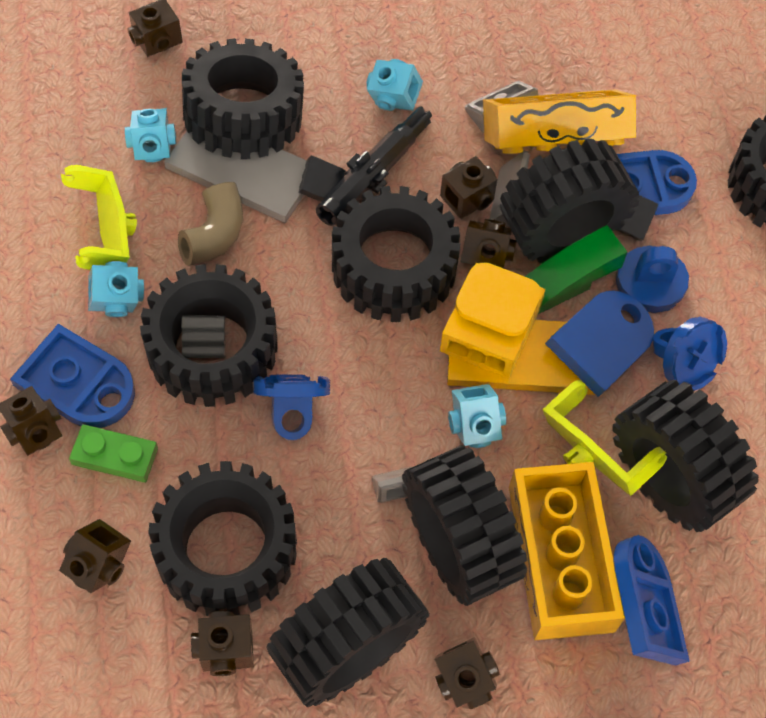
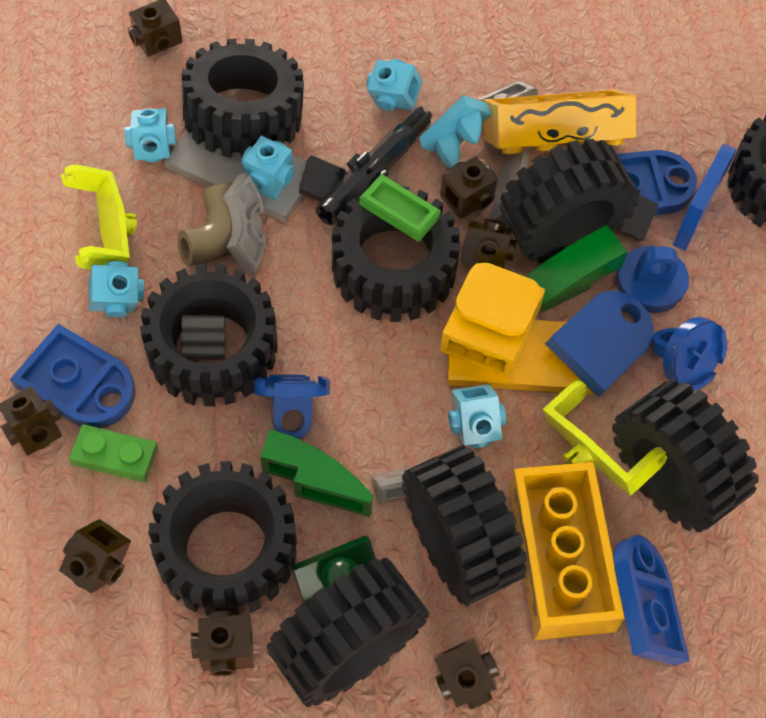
none -> light grey tile [223,172,266,274]
none -> medium azure brick [241,136,295,200]
none -> green slope [260,429,373,517]
none -> dark green tile [291,535,376,603]
none -> bright green tile [359,174,441,242]
none -> medium azure tile [419,95,492,169]
none -> blue tile [673,143,737,251]

